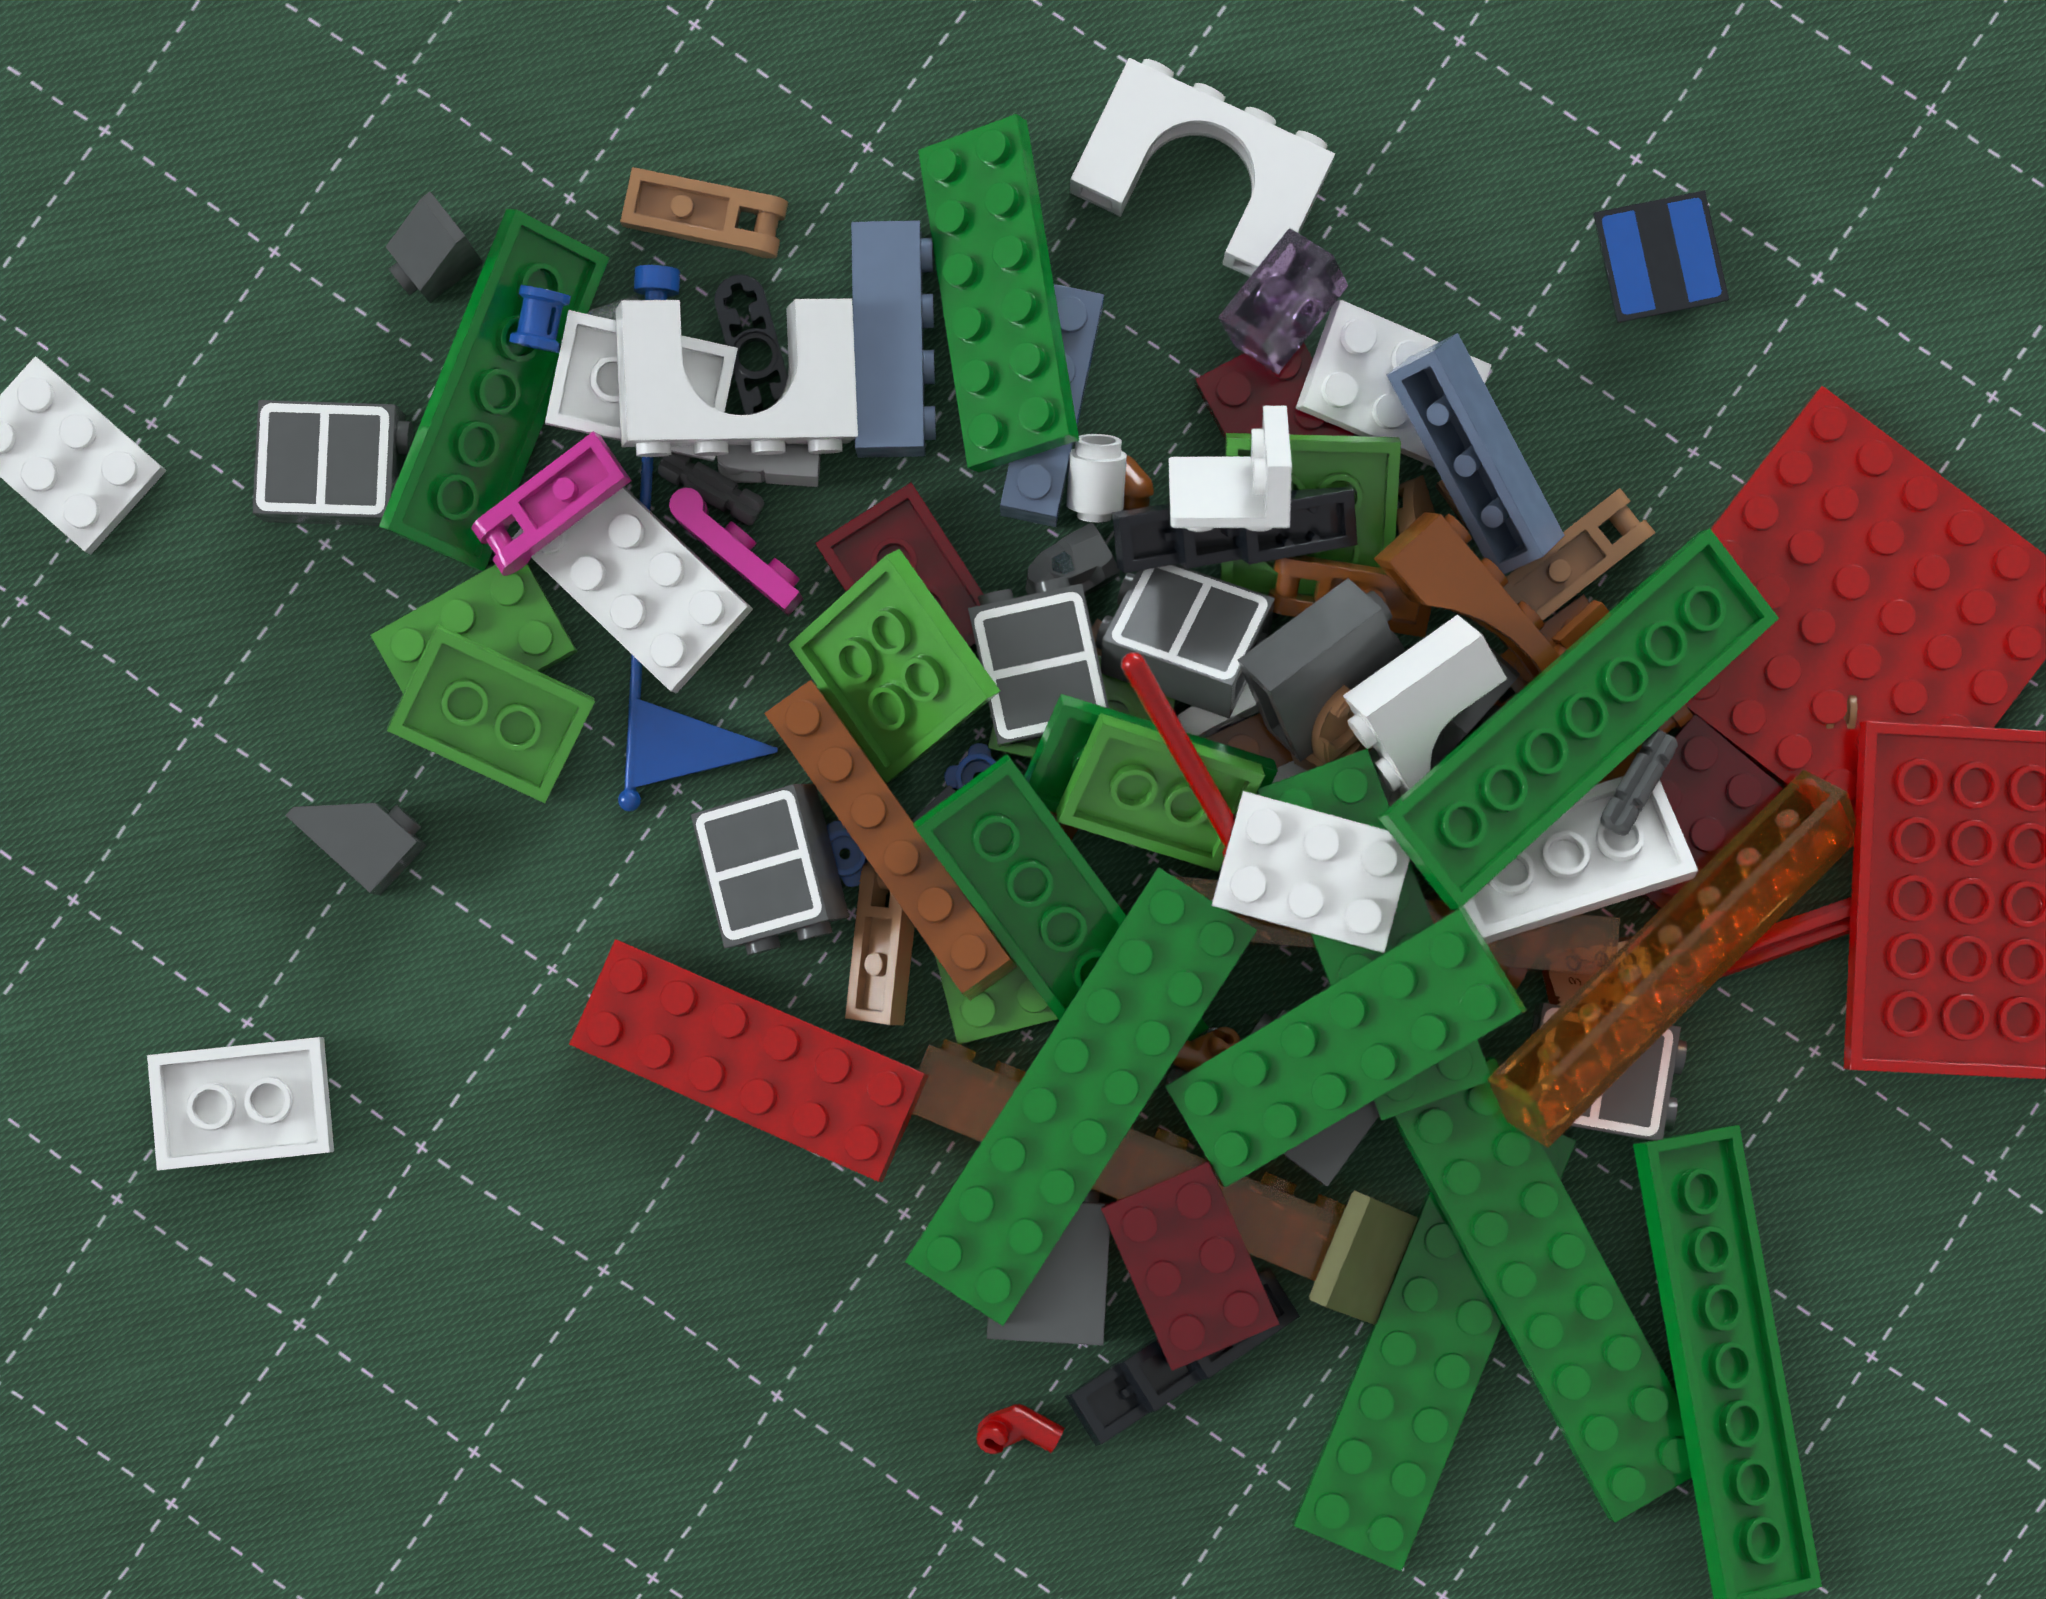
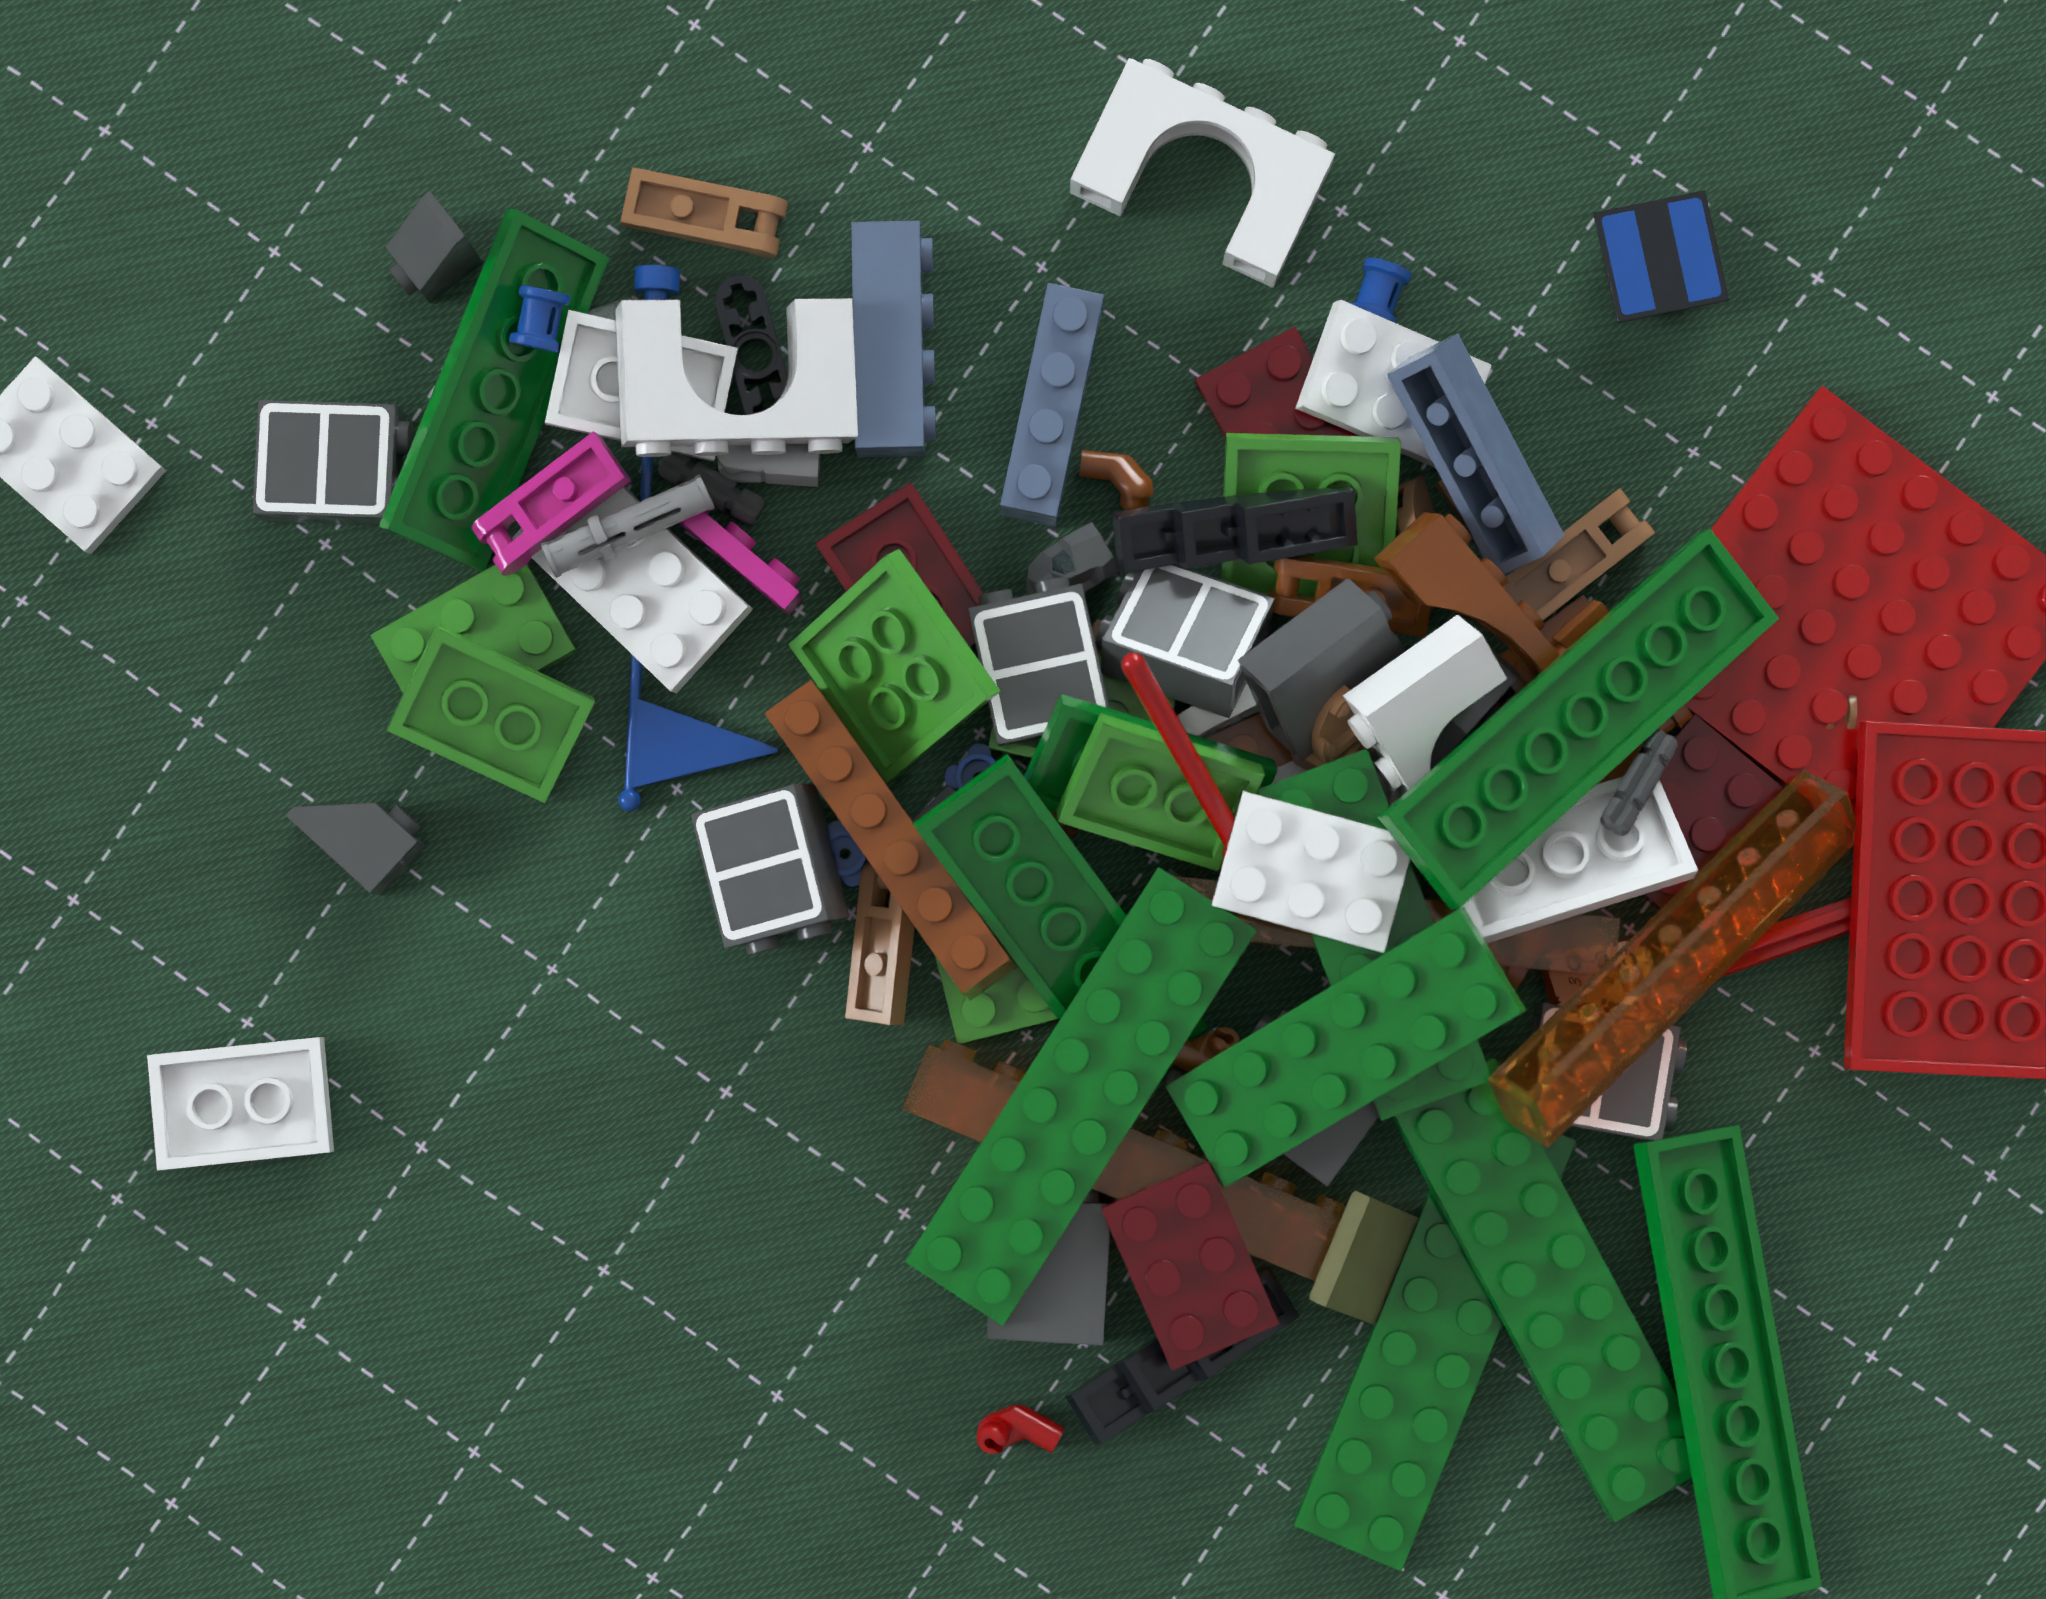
red plate [569,939,929,1182] -> none
green plate [918,114,1079,473] -> none
white brick [1066,434,1127,522] -> none
white bracket [1169,406,1292,532] -> none
clear purple brick [1218,228,1348,374] -> none
none -> light grey pin [541,474,715,578]
none -> blue bush [1350,258,1412,323]

